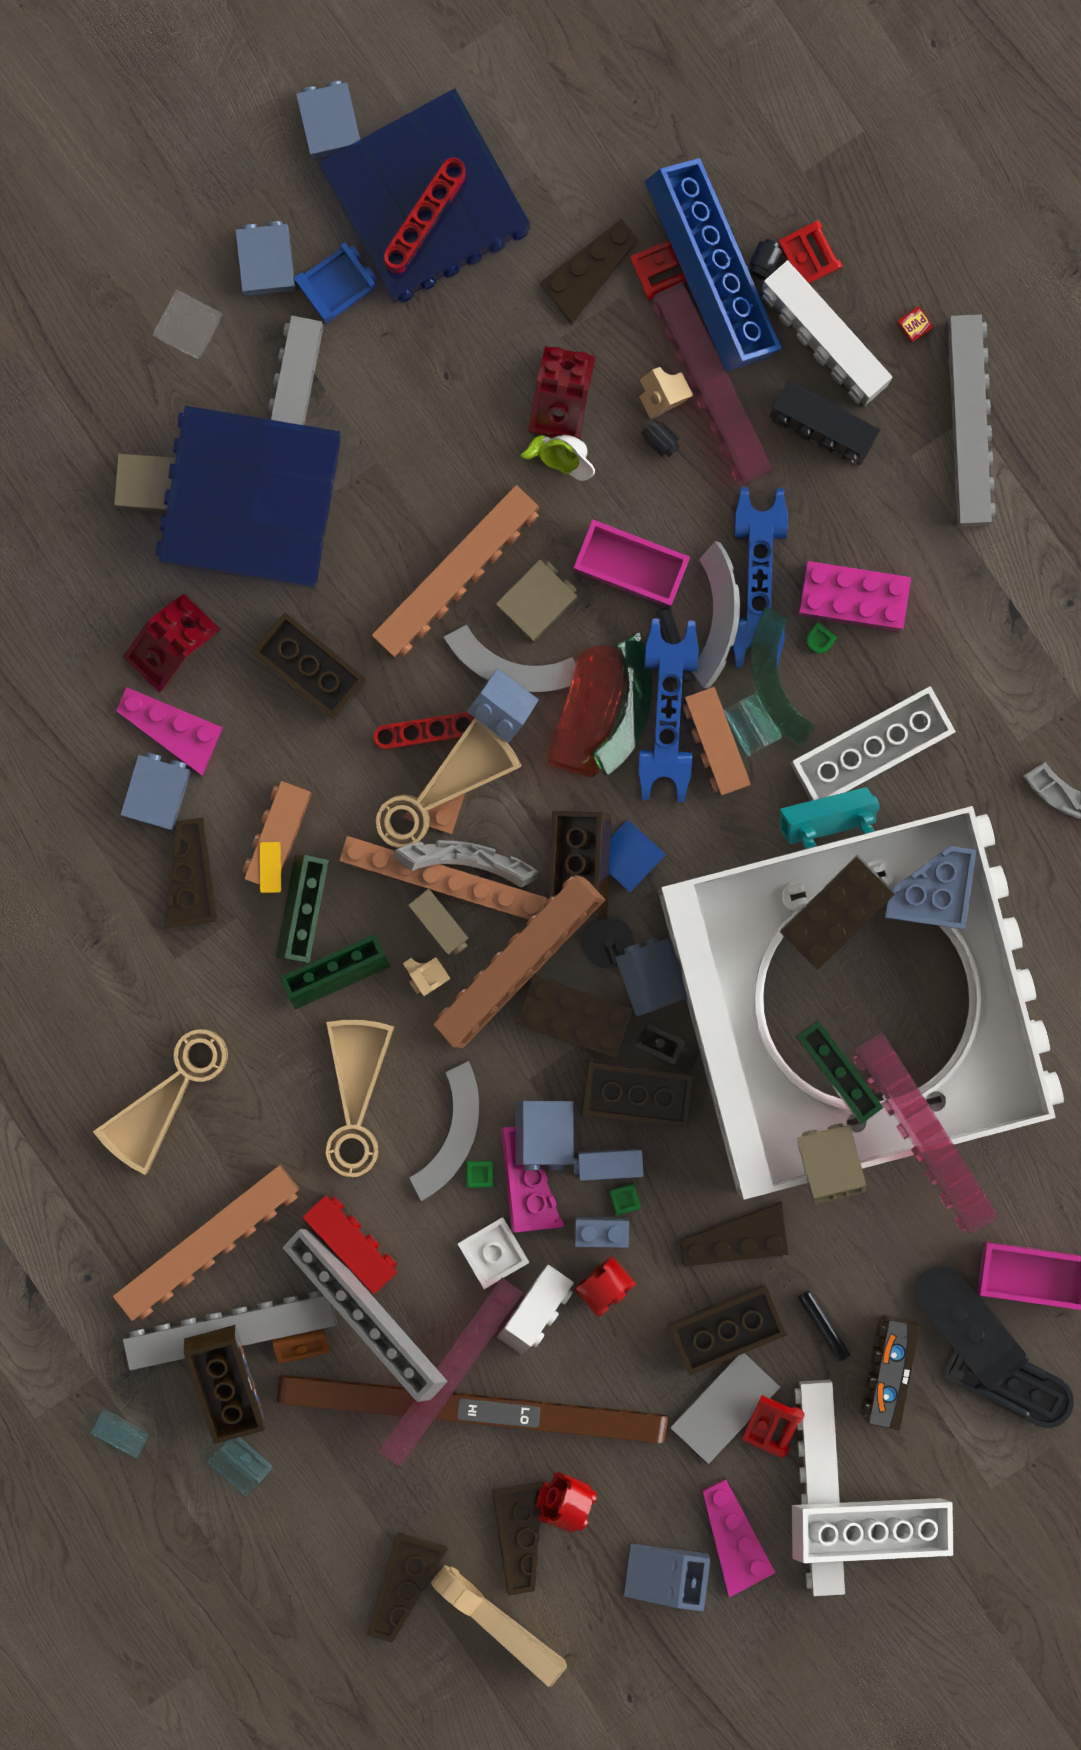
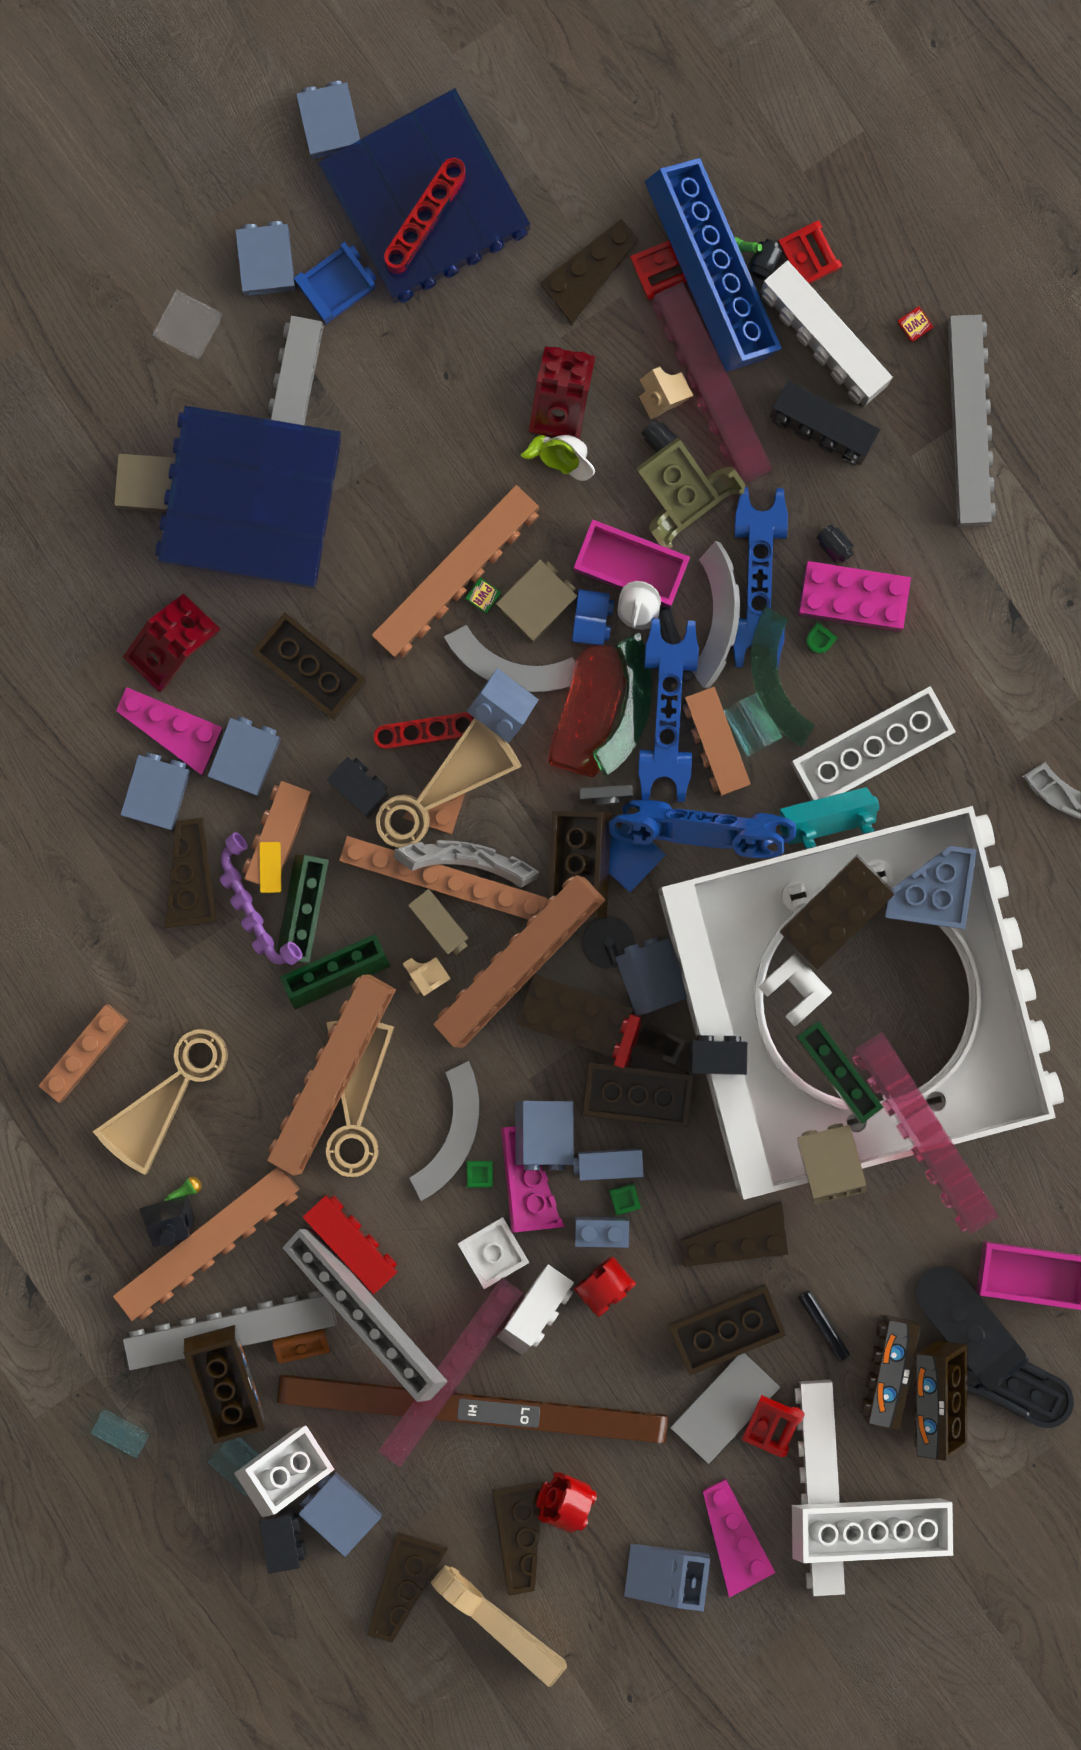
none -> nougat brick [39,1004,129,1103]
none -> black torso [139,1195,195,1247]
none -> bright green piece [164,1177,202,1201]
none -> sand blue brick [208,716,281,797]
none -> medium lavender bar [220,832,302,965]
none -> white brick [234,1425,334,1517]
none -> black brick [259,1508,307,1574]
none -> nougat brick [267,974,396,1176]
none -> sand blue brick [299,1472,382,1557]
none -> black brick [327,757,389,818]
none -> tile [465,577,502,615]
none -> blue brick [572,590,614,646]
none -> dark grey piece [579,785,633,805]
none -> blue piece [609,800,796,858]
none -> red wing [612,1014,643,1068]
none -> white piece [617,581,661,630]
none -> olive piece [636,437,745,548]
none -> black brick [690,1035,748,1075]
none -> bright green piece [734,237,762,253]
none -> white connector [758,953,832,1027]
none -> black brick [816,524,854,563]
none -> dark brown brick [914,1341,967,1461]

